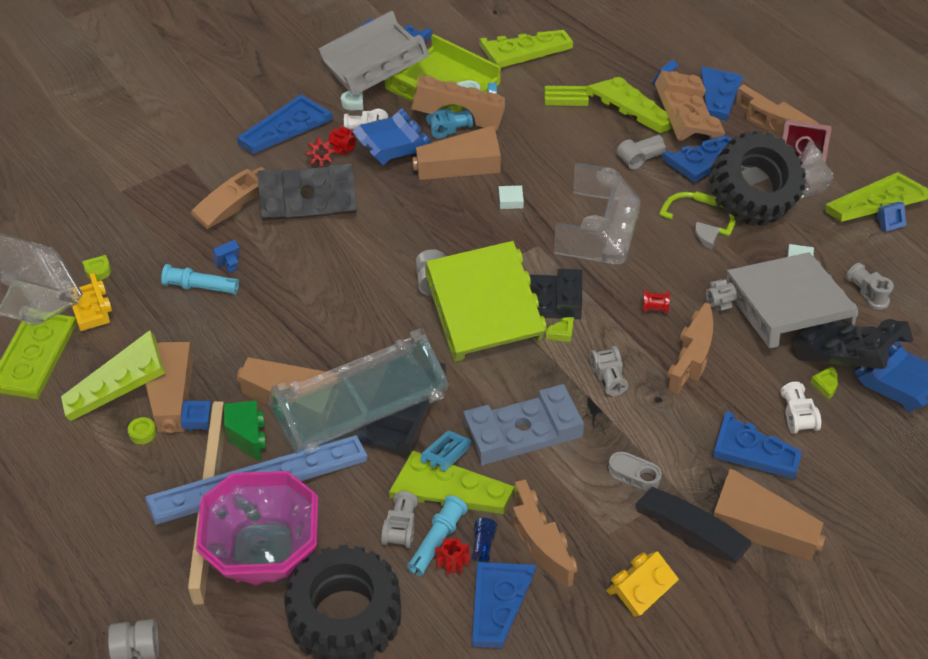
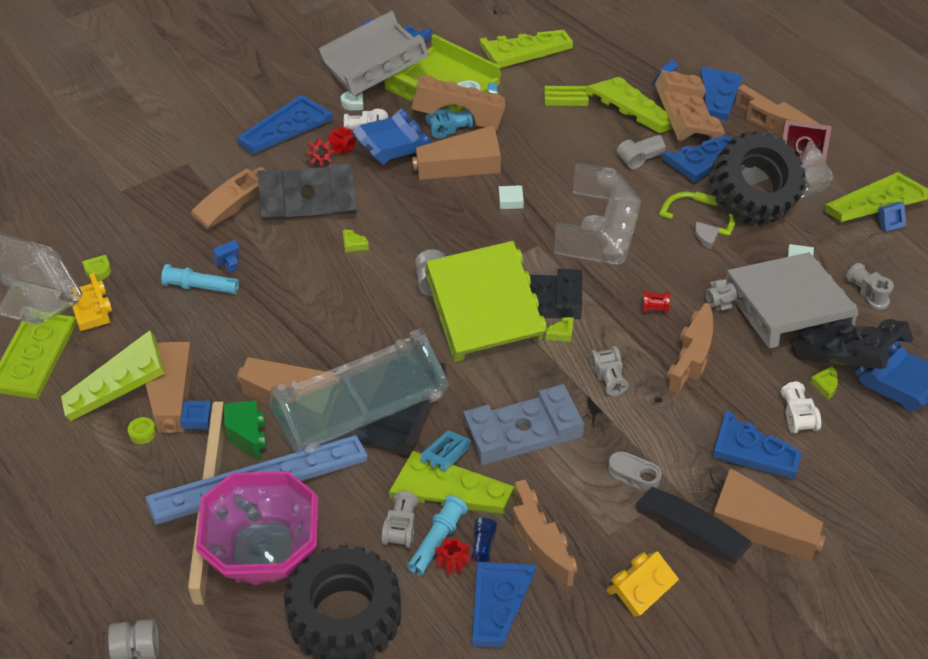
none -> lime tile [343,230,369,252]

